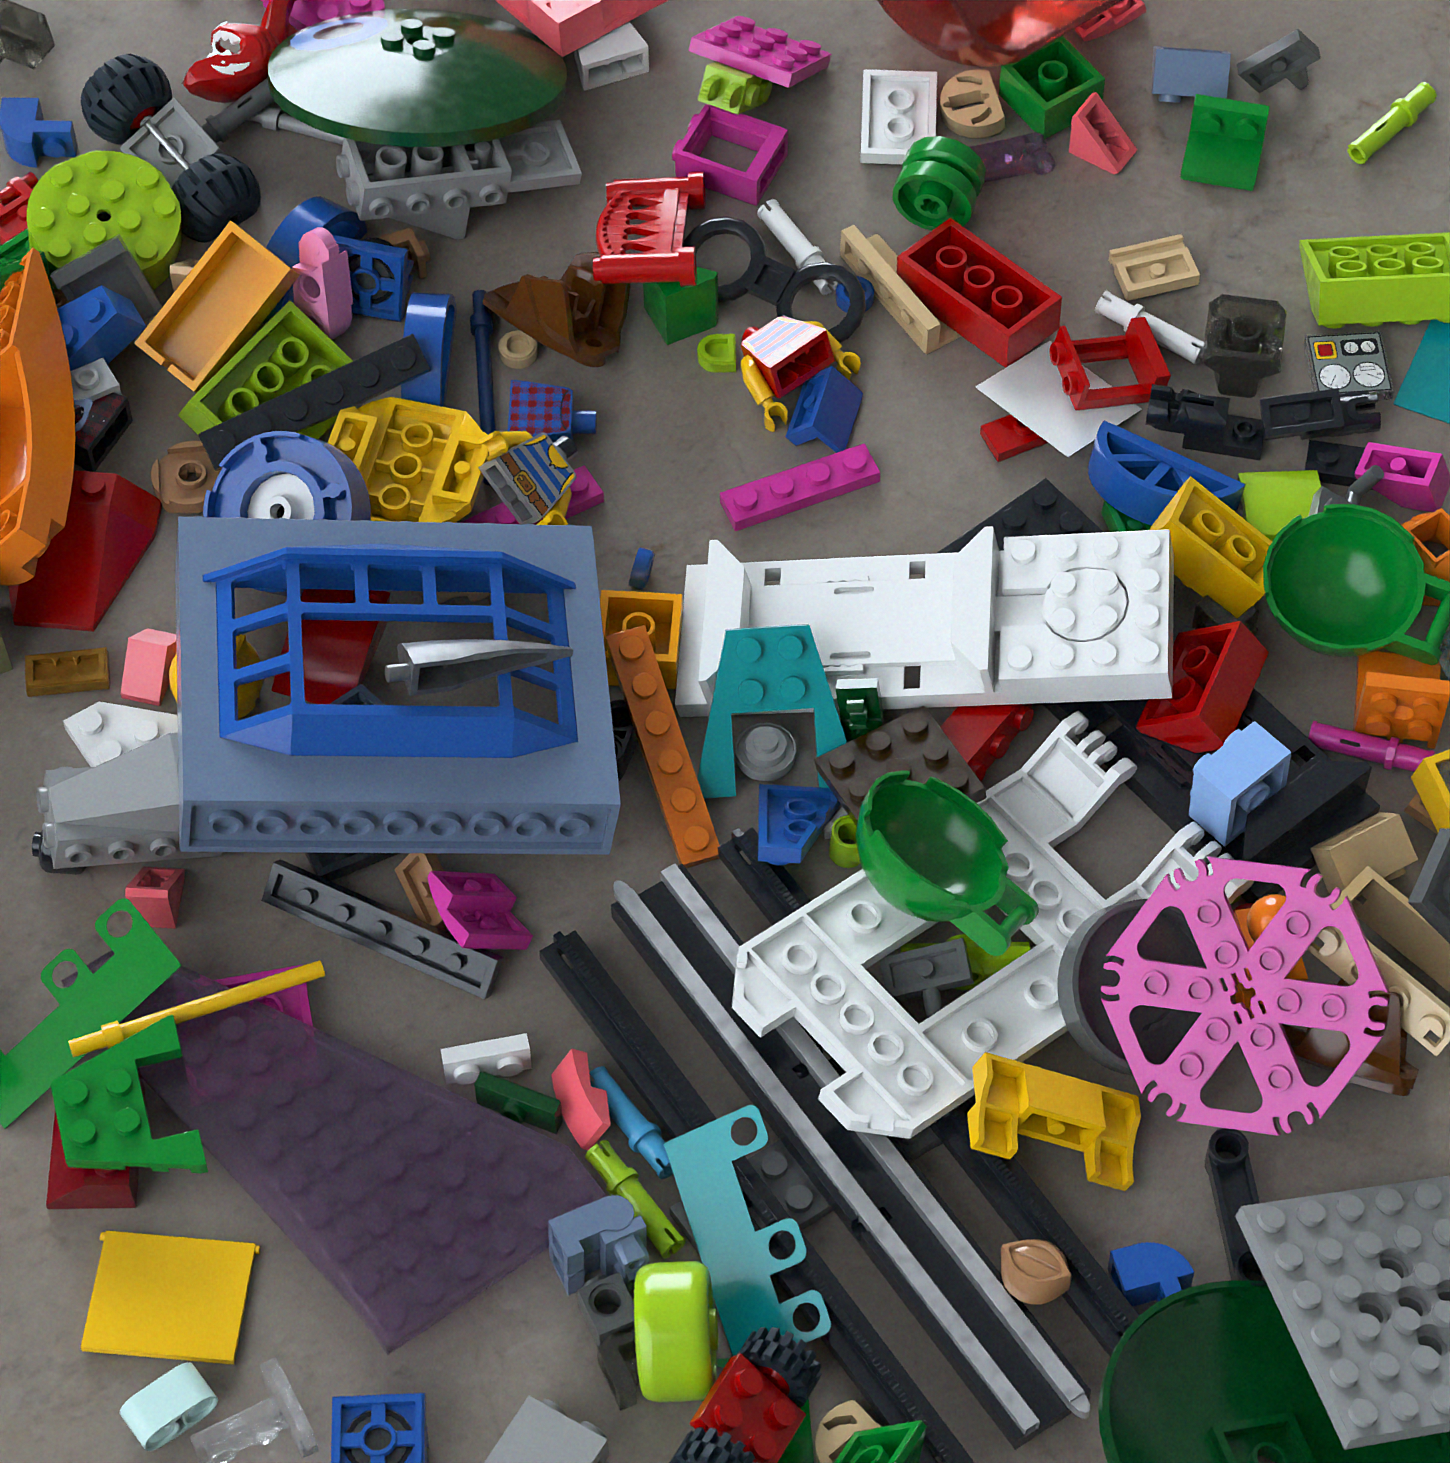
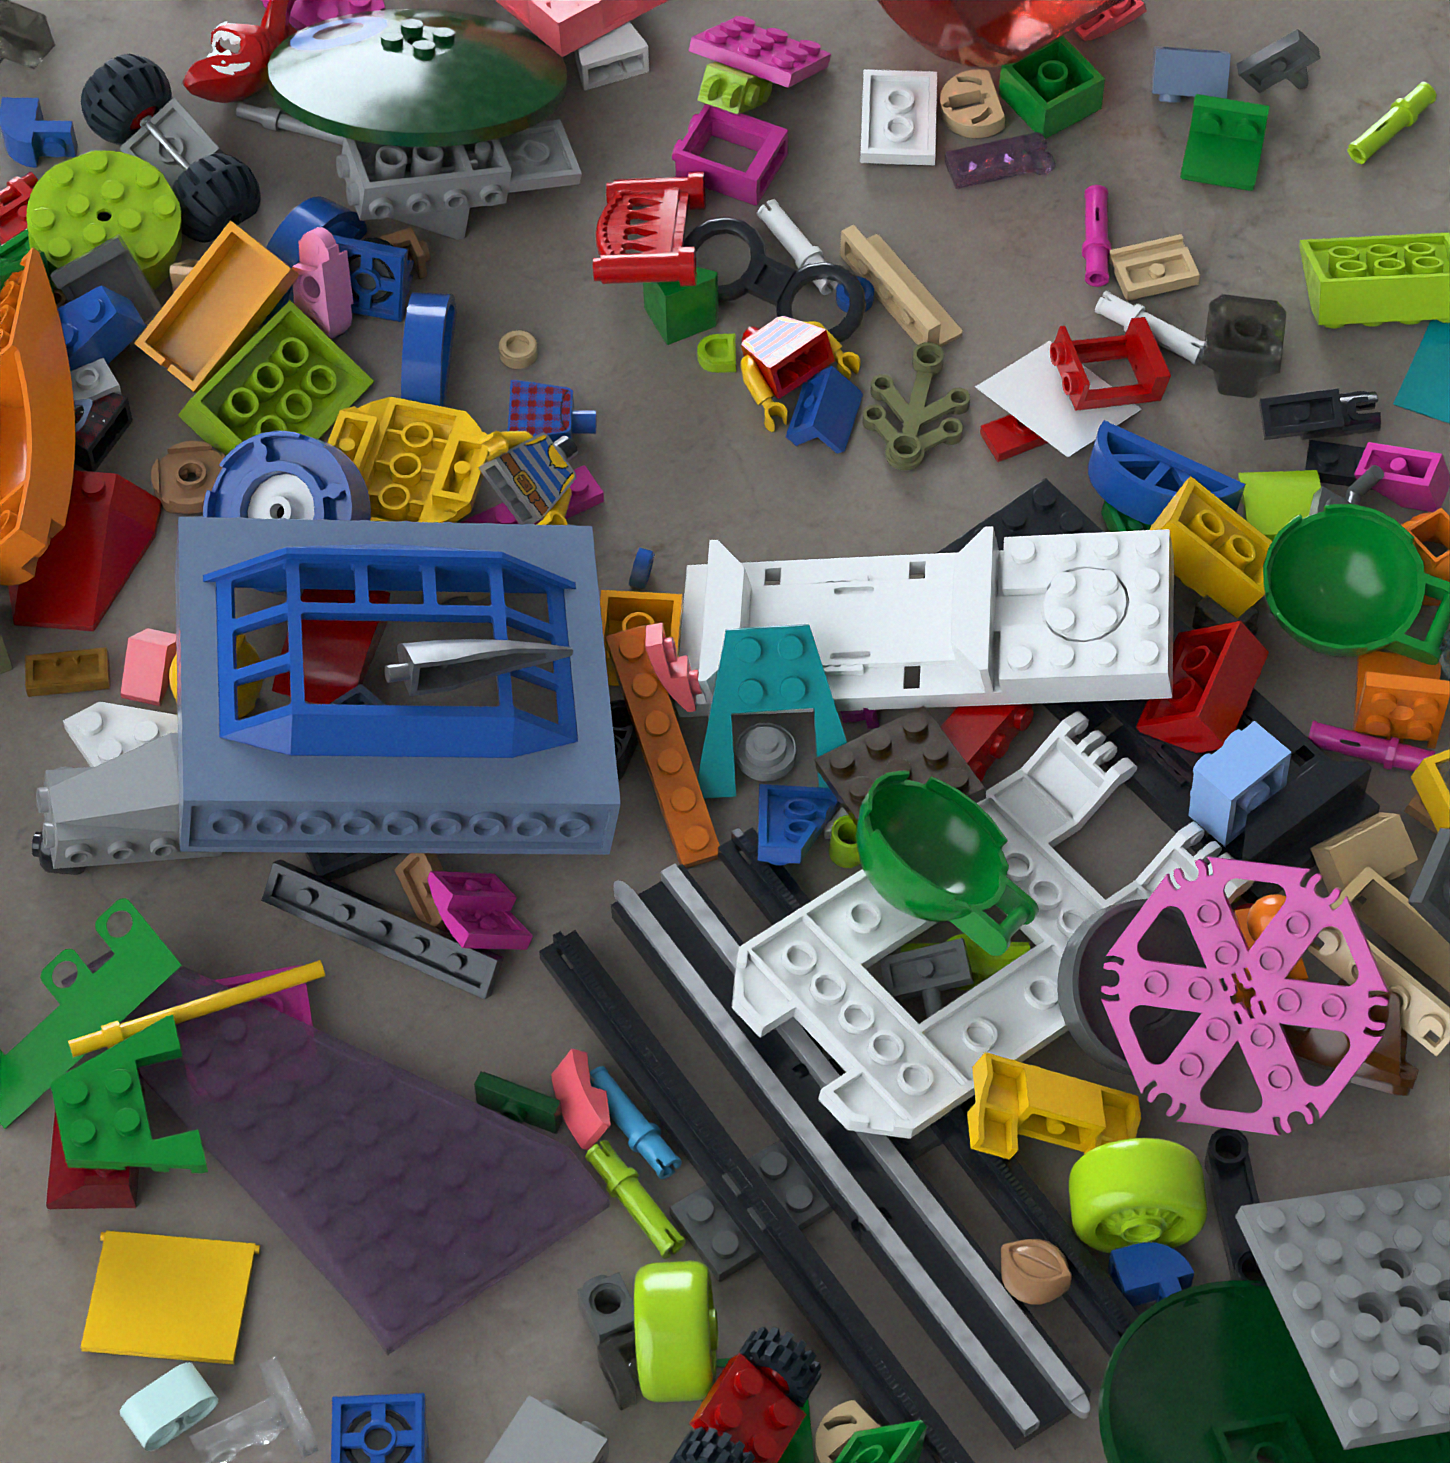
coral slope [125,866,185,929] -> none
black plate [198,333,430,472] -> none
dark grey pin [201,76,274,143] -> none
white plate [441,1033,532,1085] -> none
dark blue bar [470,290,496,486] -> none
reddish brown piece [483,252,630,367] -> none
sand blue hips [548,1195,649,1296] -> none
teal piece [664,1105,831,1356] -> none
dark pink plate [720,443,880,531] -> none
dark green plate [835,678,885,743] -> none
green wheel [892,136,986,231] -> none
red brick [896,218,1062,368] -> none
coral slope [1069,92,1137,175] -> none
black plate [1146,384,1264,461] -> none
tile [1303,330,1394,401] -> none
none -> coral slope [645,623,703,712]
none -> olive plant [862,342,970,470]
none -> lime wheel [1068,1138,1207,1254]
none -> dark pink pin [1082,185,1112,287]

